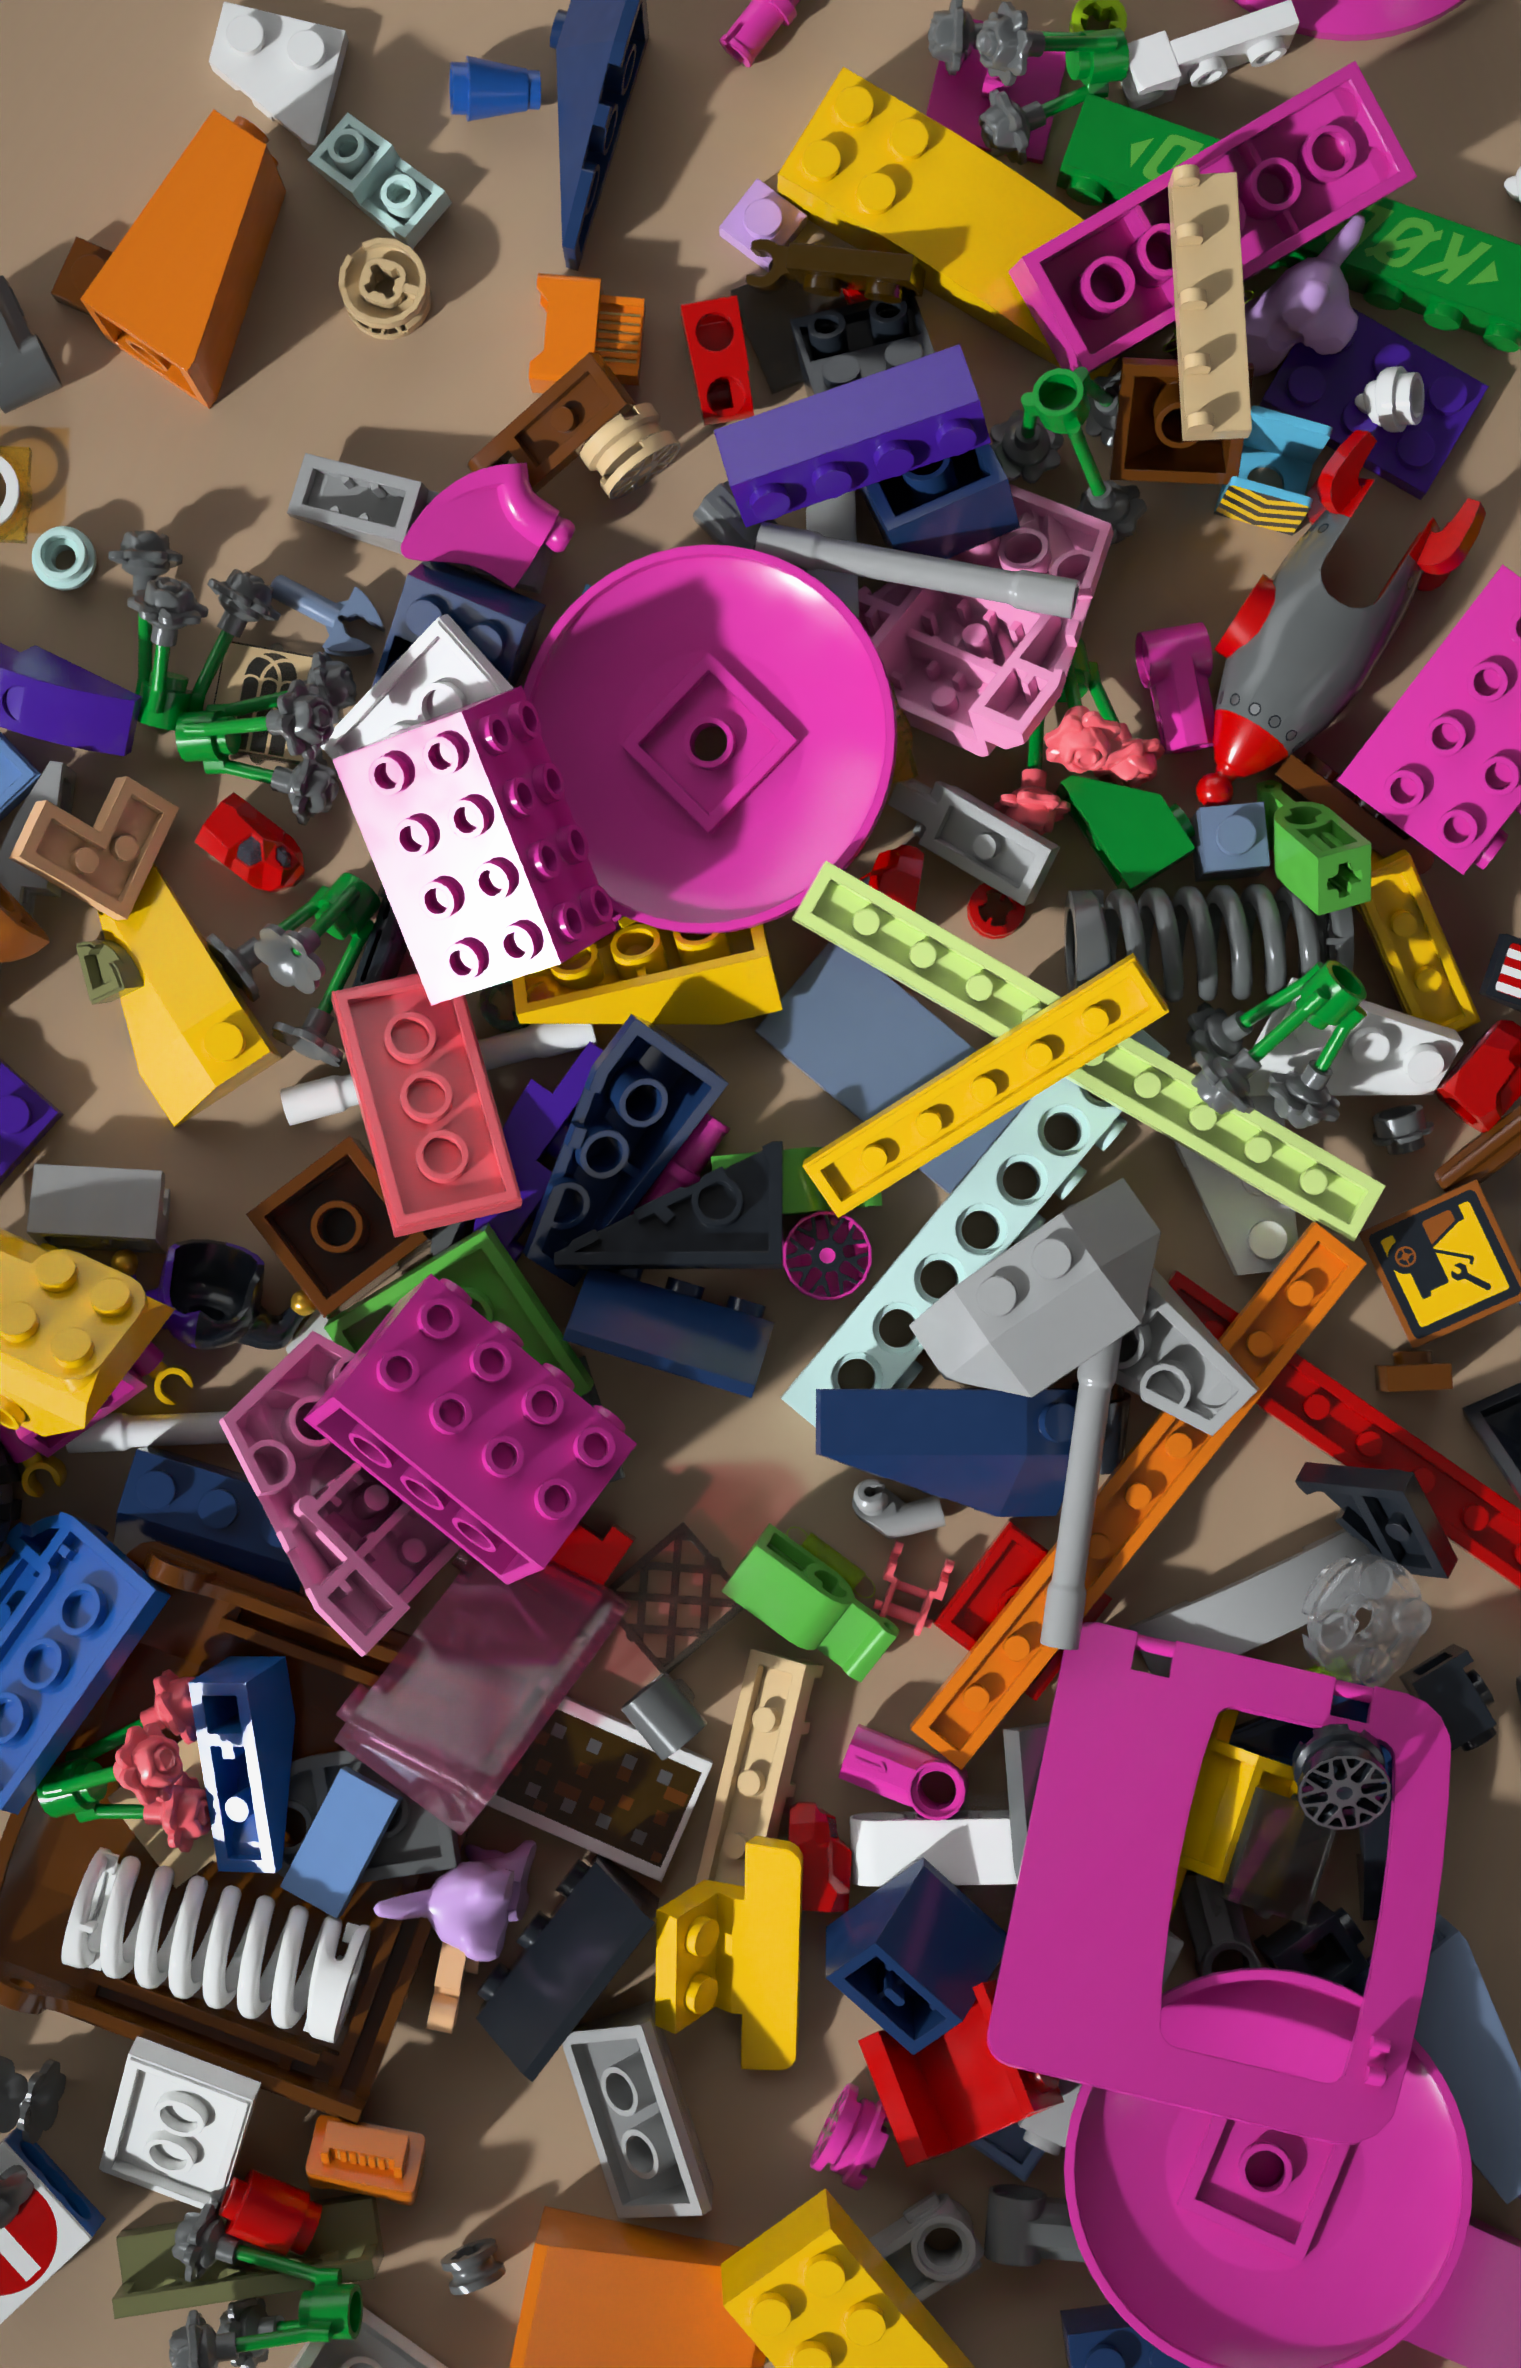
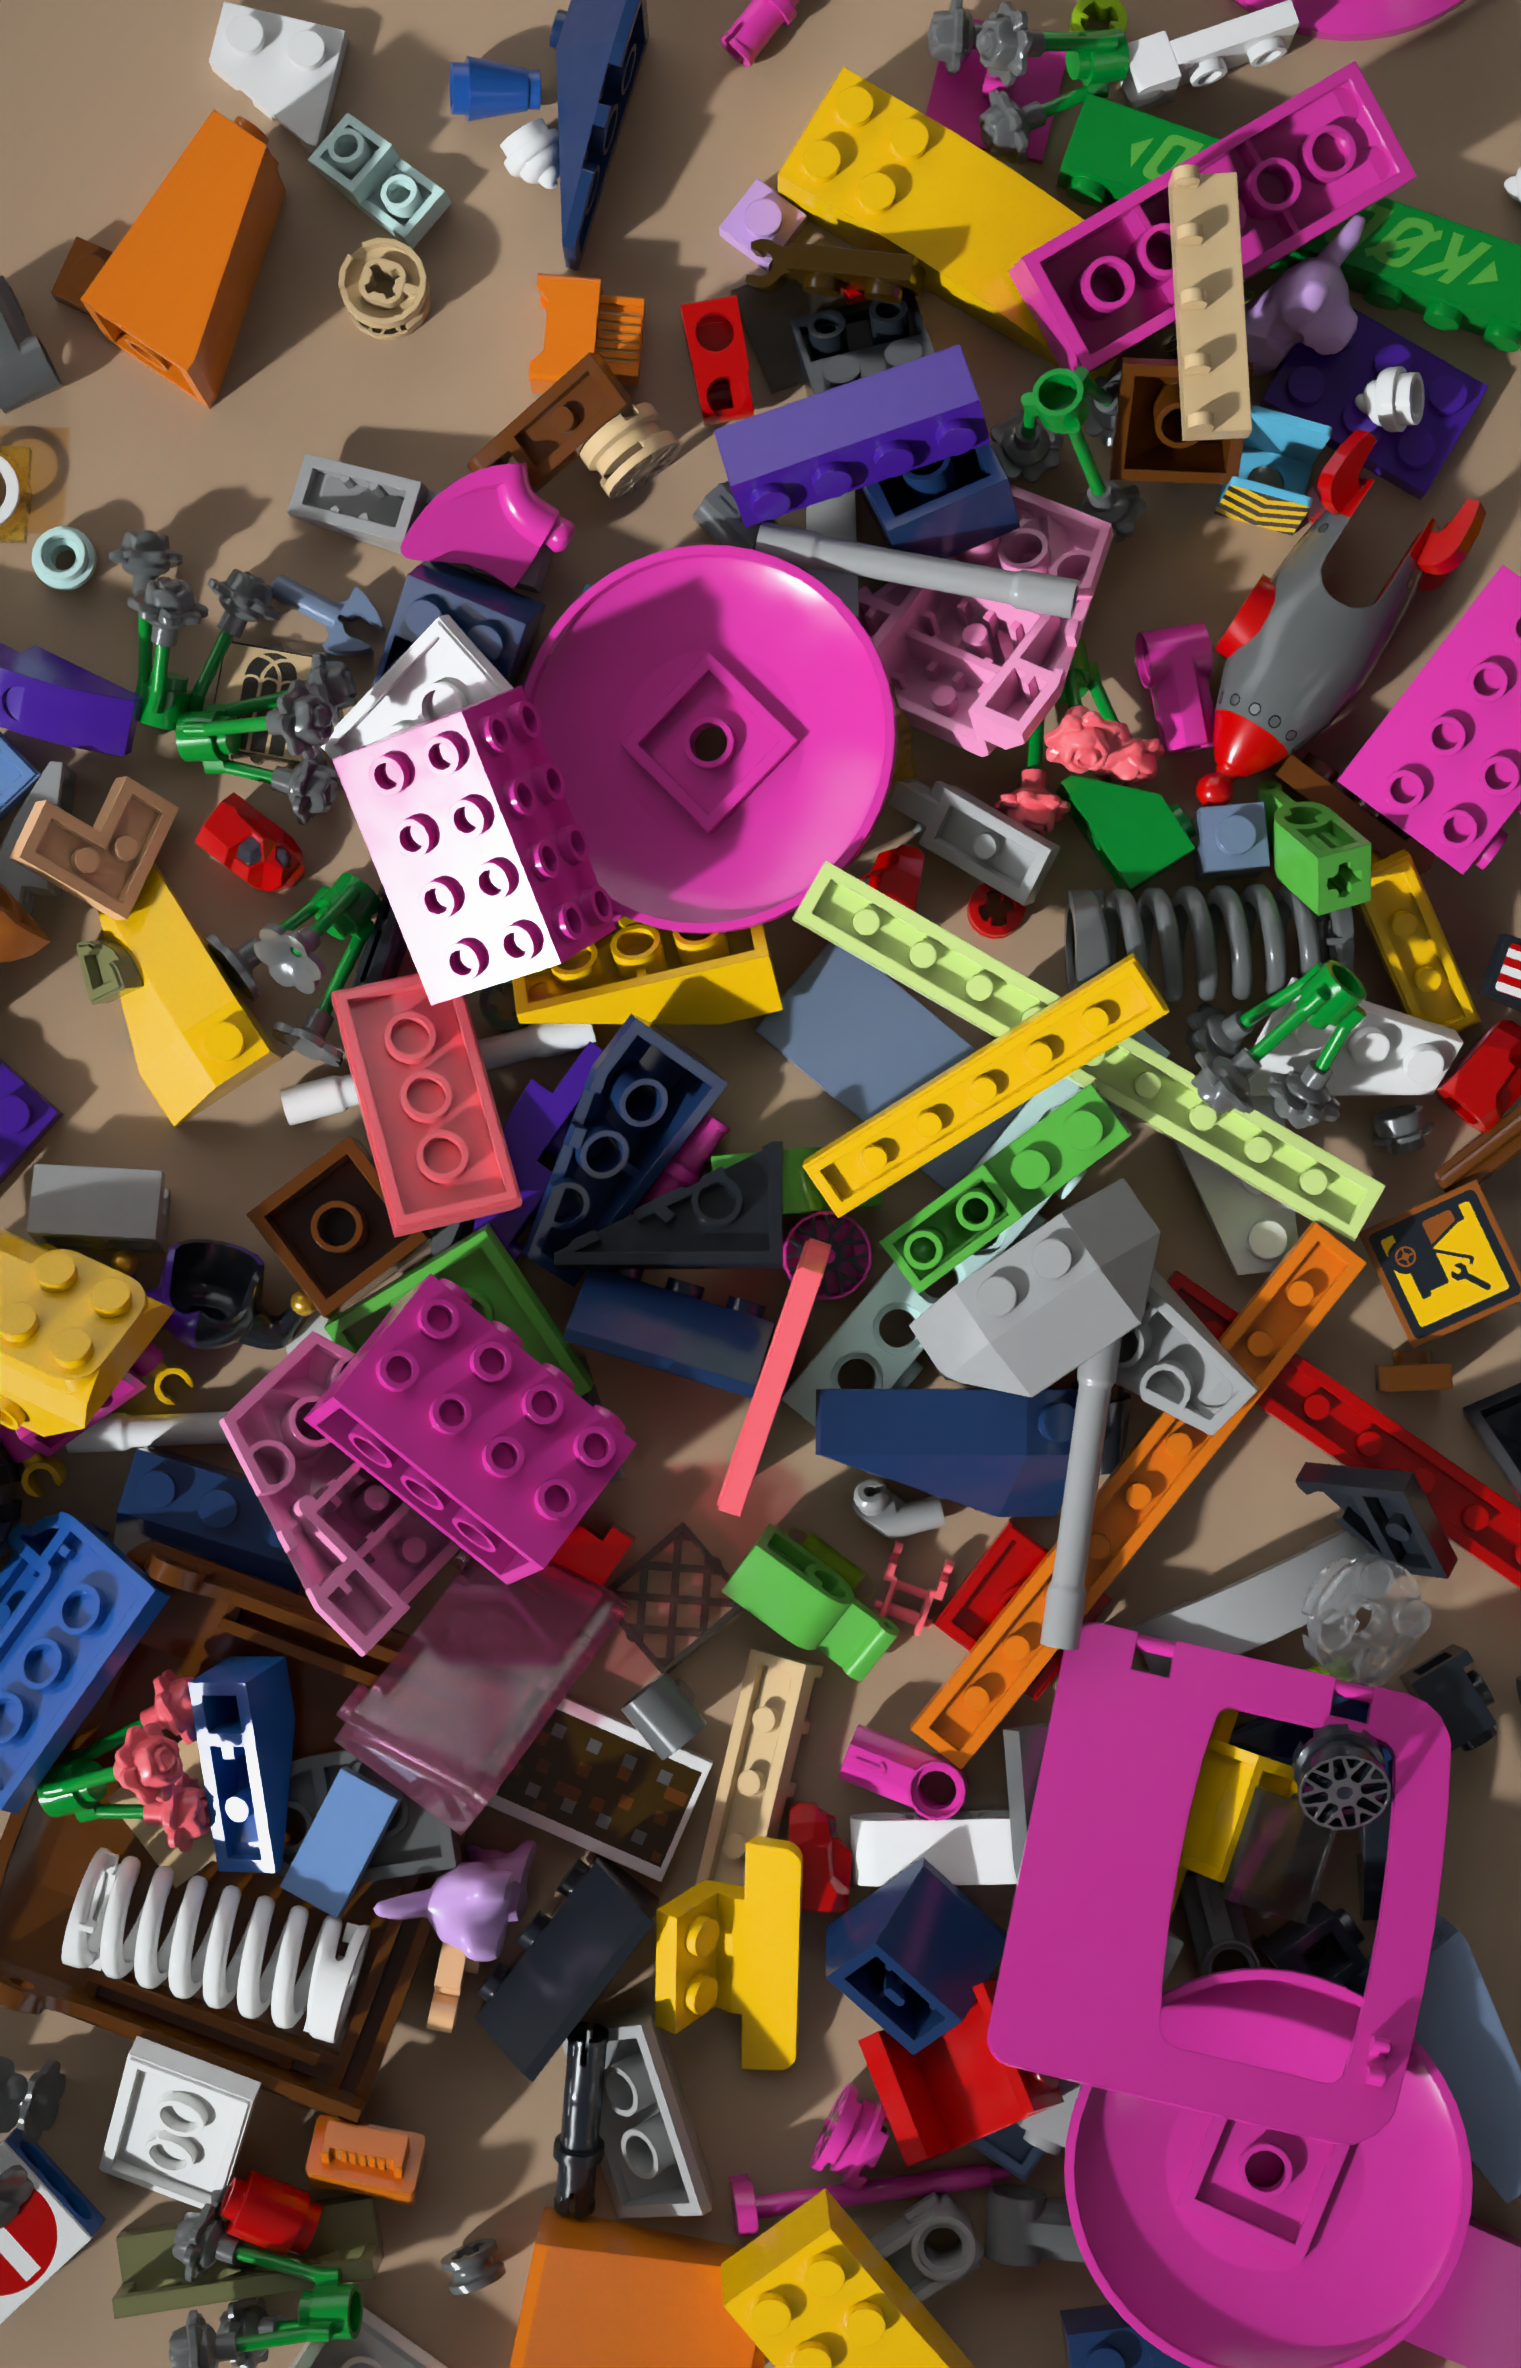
none -> white plate [500,118,560,189]
none -> black pin [553,2022,609,2218]
none -> coral tile [716,1238,831,1517]
none -> dark pink piece [728,2163,1010,2237]
none -> bright green slope [880,1082,1132,1294]

